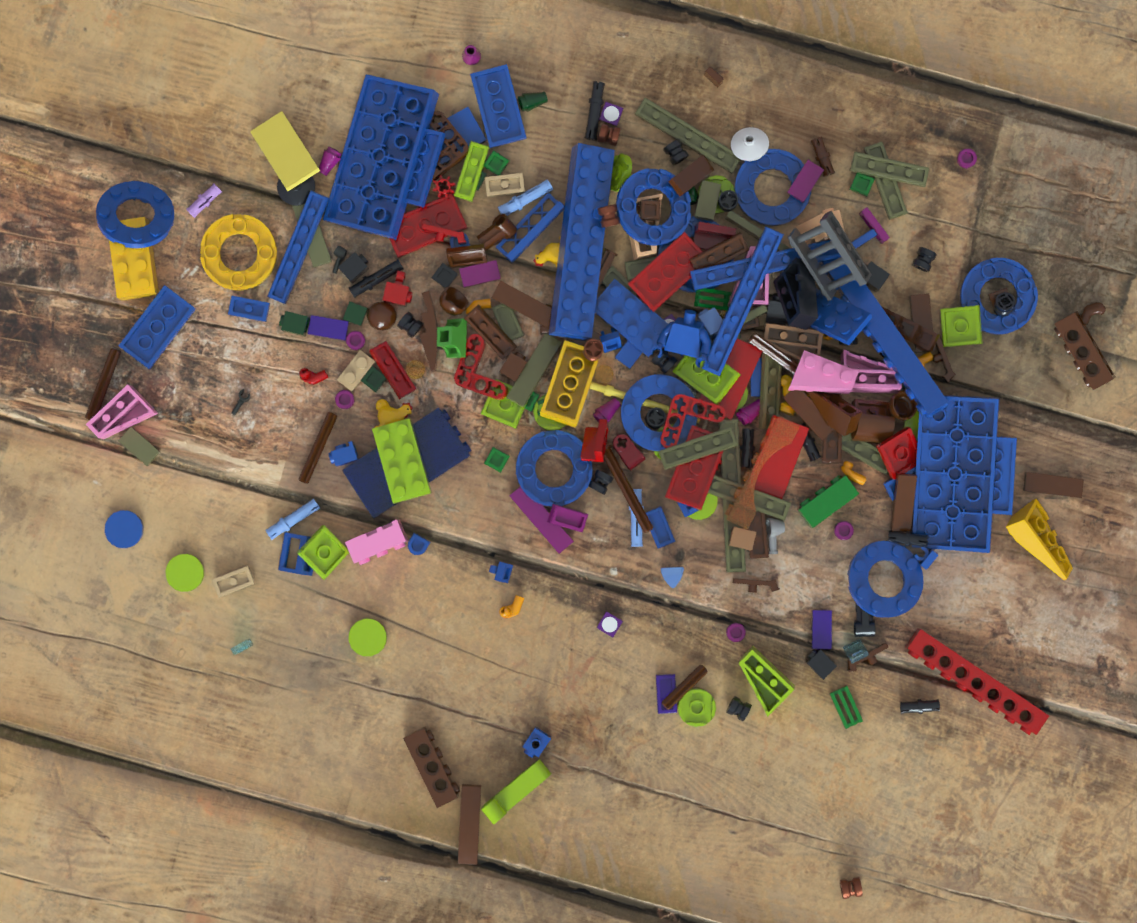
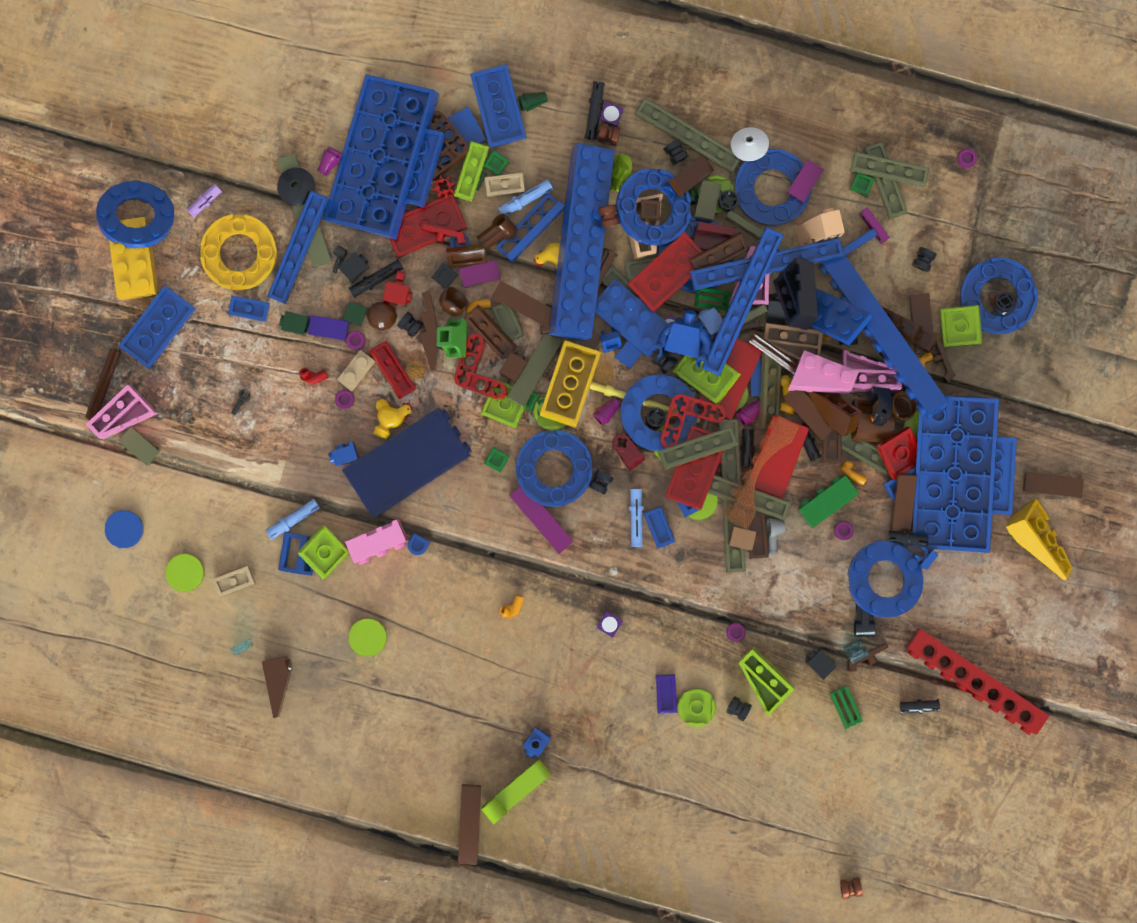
light yellow tile [250,111,320,191] -> none
reddish brown axle [299,412,337,484] -> none
dark green tile [361,366,387,393] -> none
lime brick [372,418,432,504] -> none
reddish brown brick [403,727,460,808] -> none
magenta cone [462,45,481,65] -> none
blue tile [489,562,513,583] -> none
magenta tile [547,504,589,533] -> none
red panel [581,419,609,462] -> none
copper wheel [583,339,604,361] -> none
reddish brown axle [604,444,653,533] -> none
medium blue tile [661,567,684,588] -> none
reddish brown axle [661,665,708,710] -> none
reddish brown tile [704,66,724,88] -> none
reddish brown piece [733,578,780,593] -> none
dark grey fence [788,211,872,301] -> none
reddish brown pin [811,137,835,177] -> none
dark purple tile [812,610,832,649] -> none
black brick [865,261,890,292] -> none
reddish brown brick [1054,311,1116,390] -> none
reddish brown arm [1081,302,1106,325] -> none
none -> reddish brown slope [262,656,293,718]
none -> black leg [866,386,892,426]

